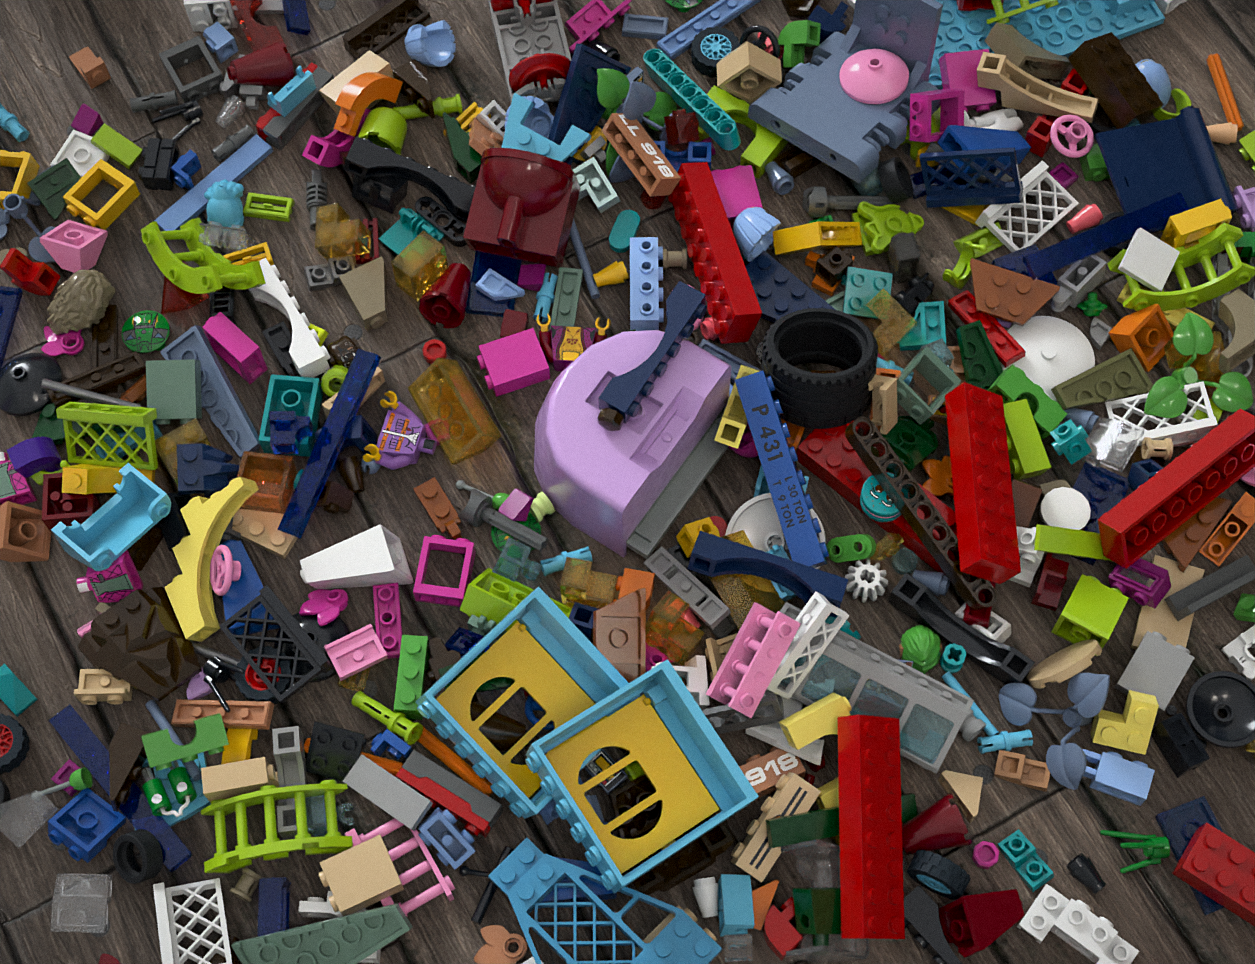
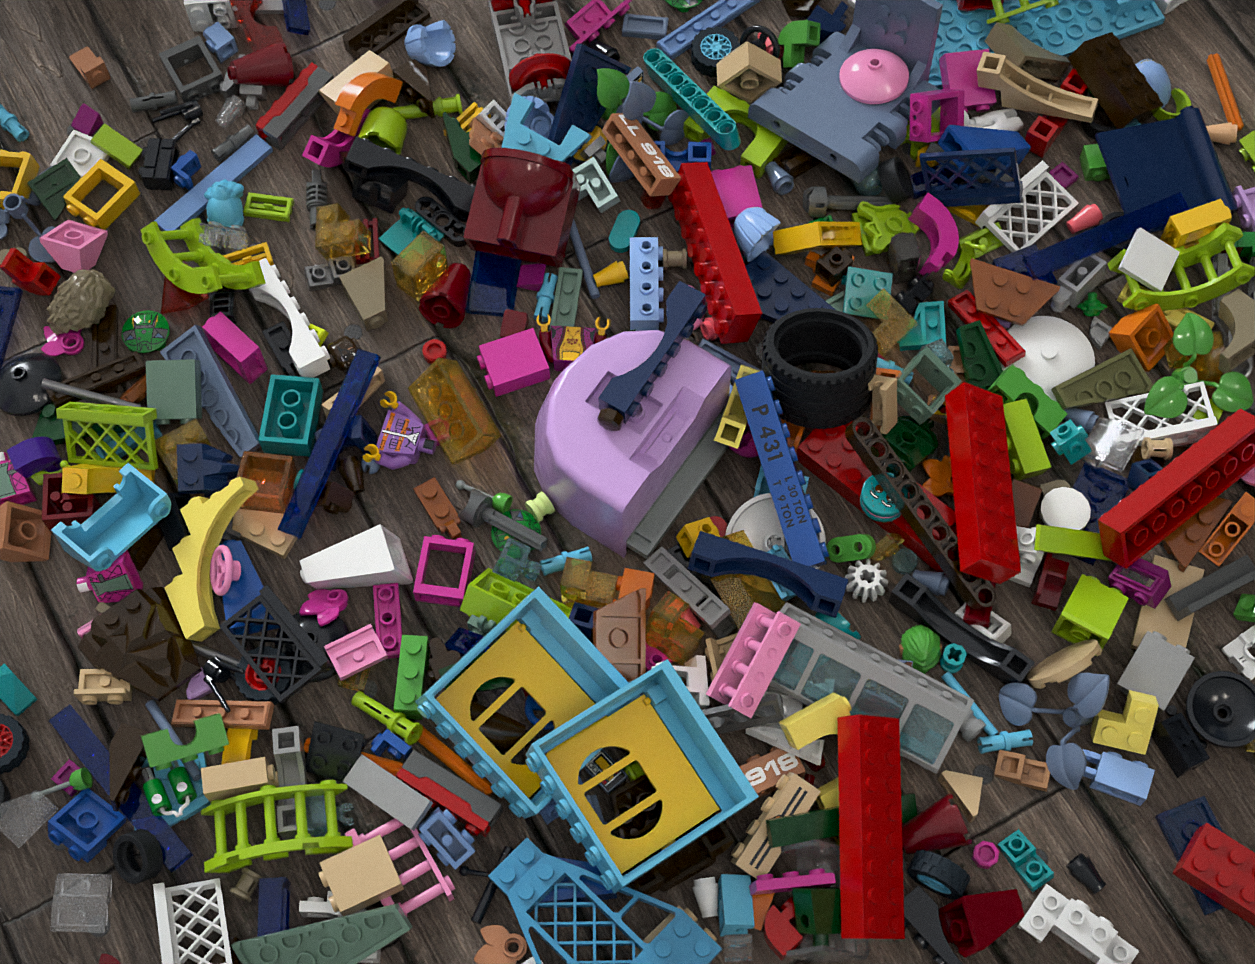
medium azure hinge [267,66,316,117] -> none
clear blue brick [269,411,313,454] -> none
lime head [321,365,354,397] -> none
light blue tile [475,268,525,301] -> none
slope [498,488,534,521] -> none
clear red brick [664,108,700,144] -> none
white fence [767,591,849,700] -> none
bright pink piece [1050,115,1094,158] -> none
green plant [1100,830,1170,874] -> none
none -> dark pink tile [749,869,836,895]
none -> dark pink arch [908,193,959,278]

